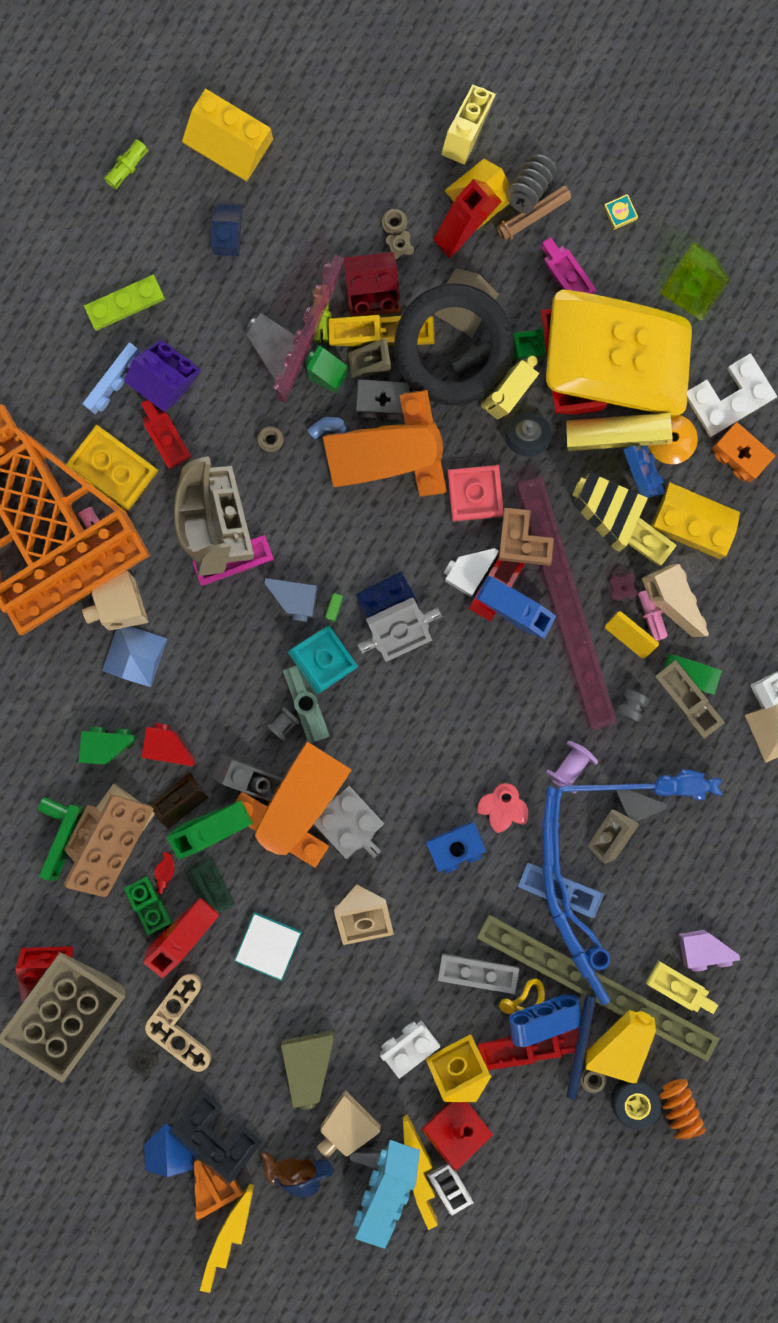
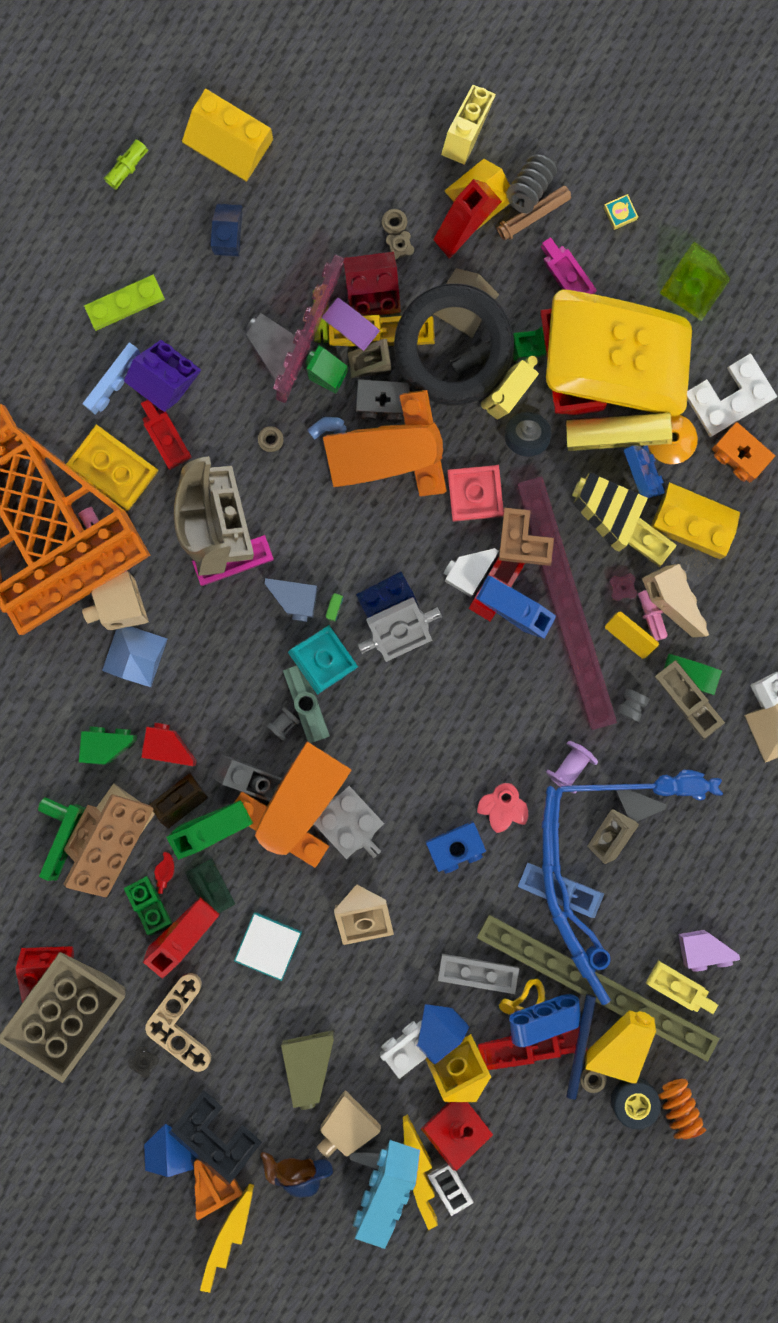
none -> medium lavender slope [322,298,380,351]
none -> blue slope [416,1004,469,1064]

